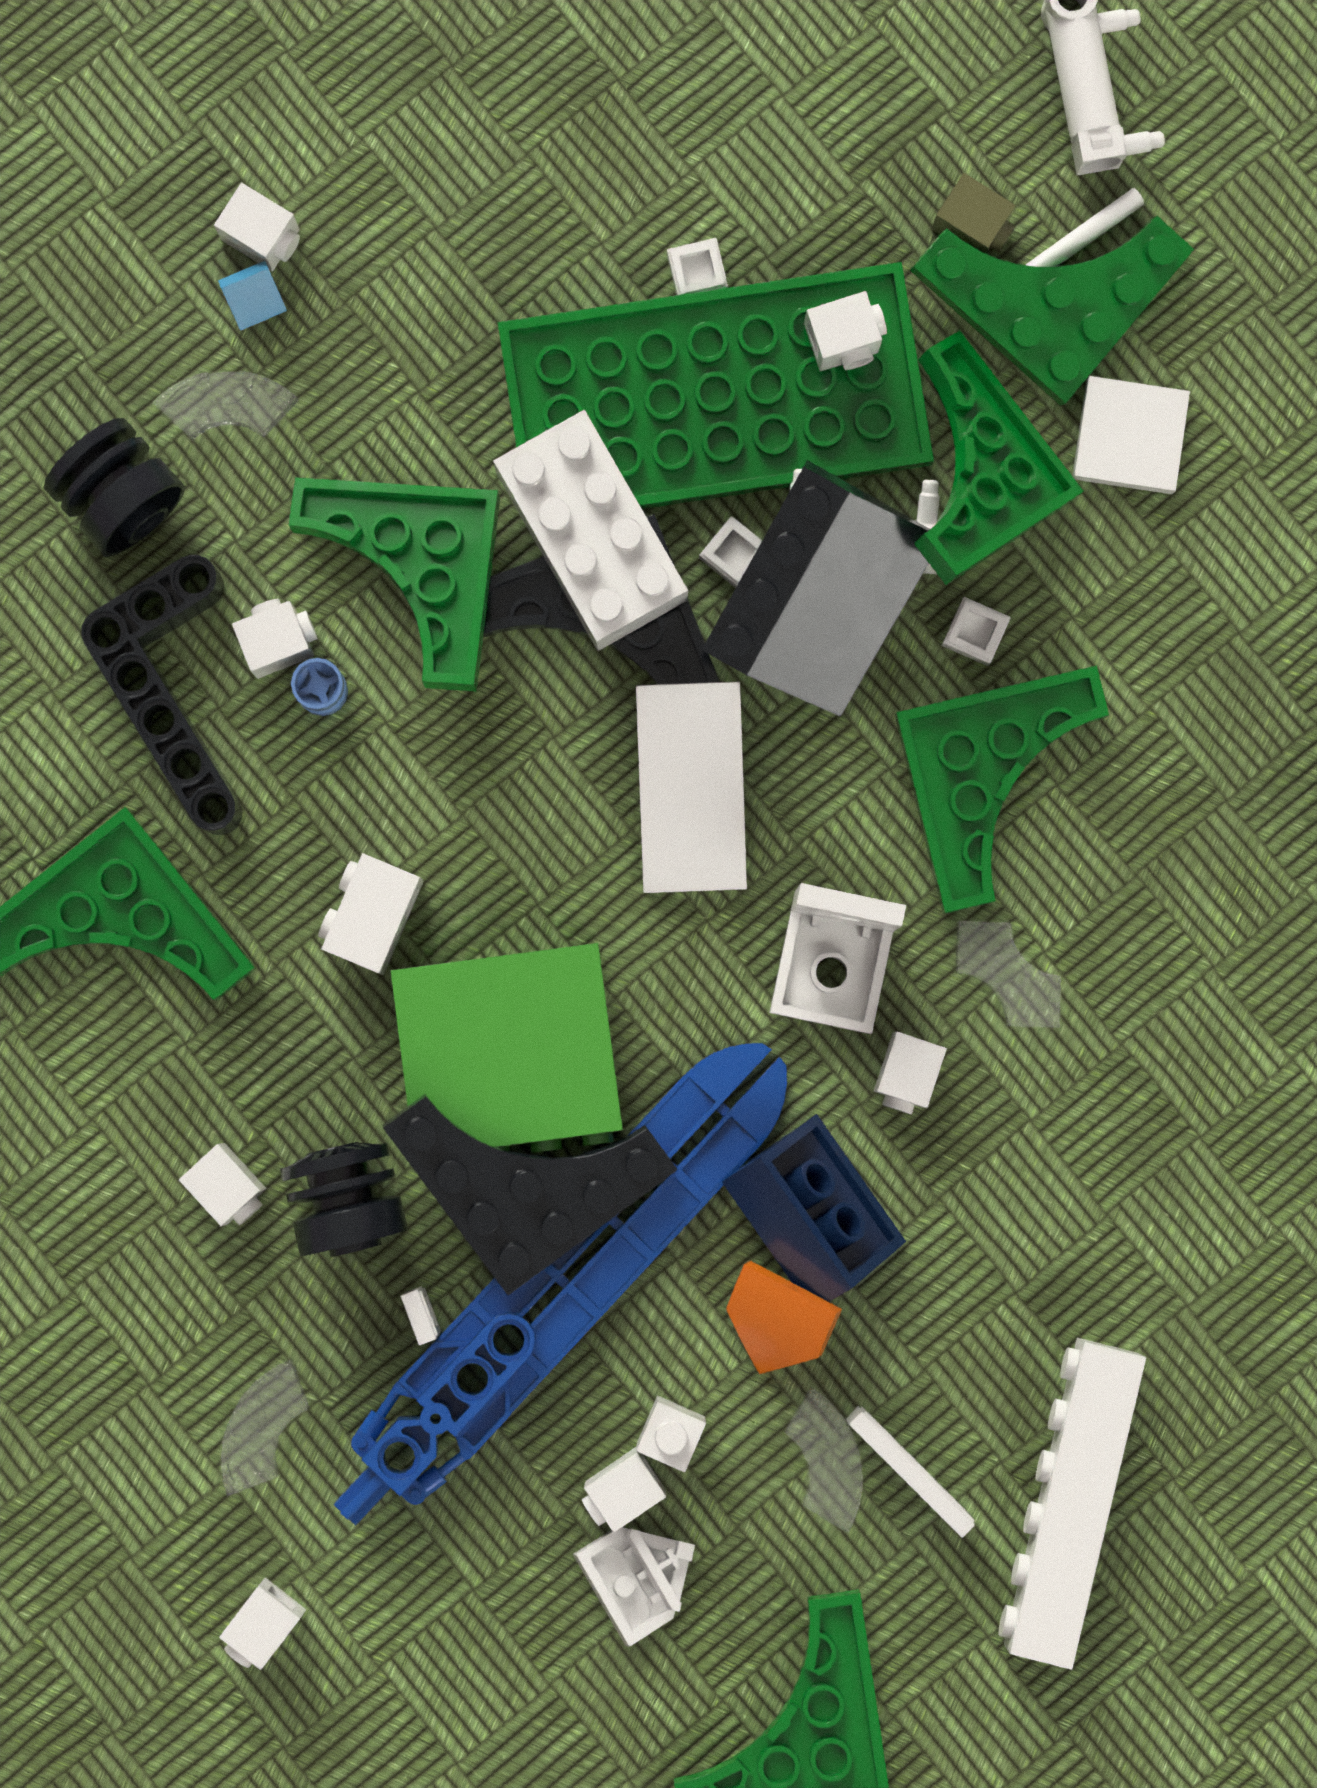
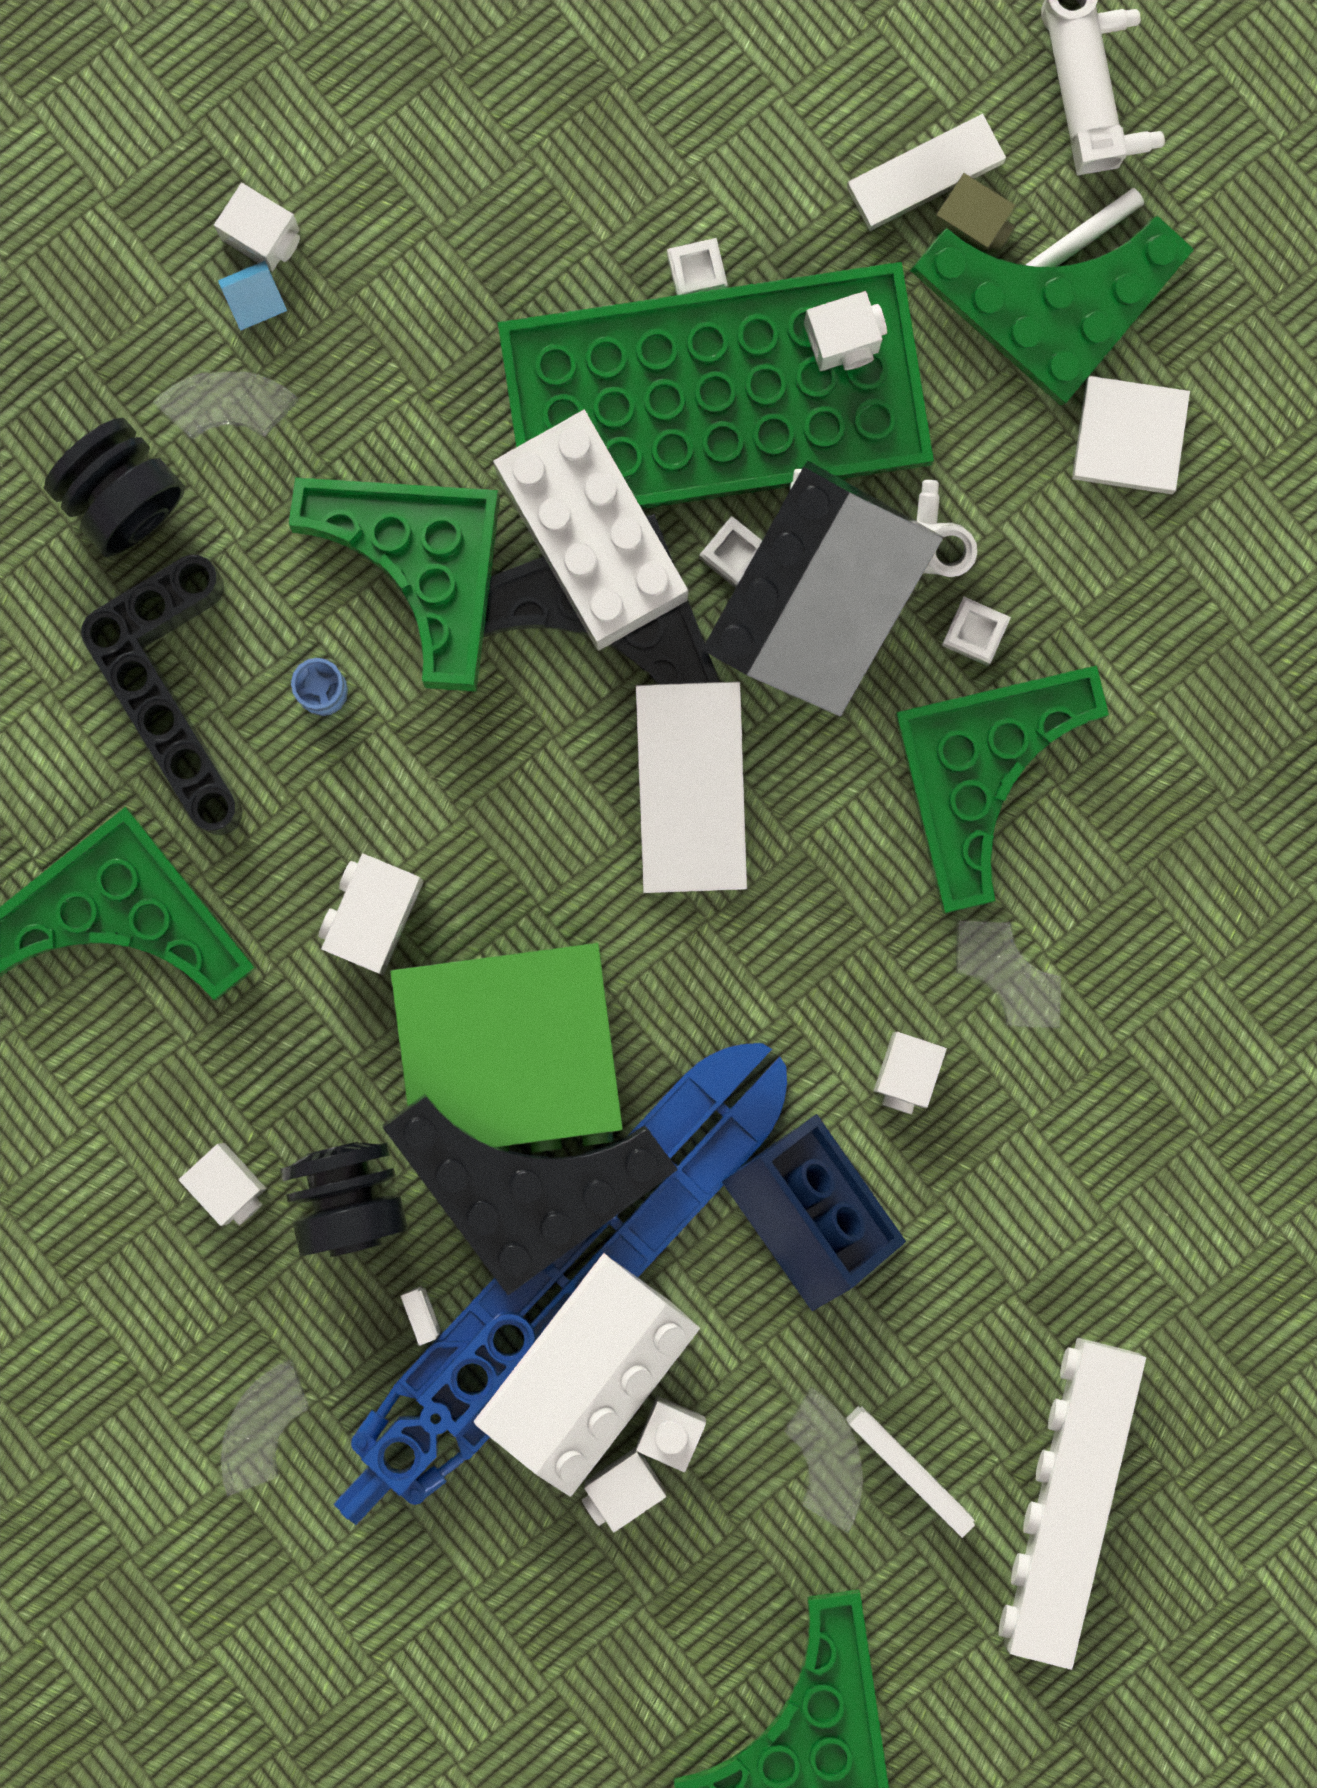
white brick [219,1578,306,1670] -> none
white brick [232,599,318,679] -> none
white slope [573,1527,695,1647] -> none
orange slope [726,1261,842,1374] -> none
white bracket [769,883,906,1034] -> none
green plate [914,330,1084,585] -> none
none -> white slope [473,1253,700,1497]
none -> white tile [847,114,1006,231]

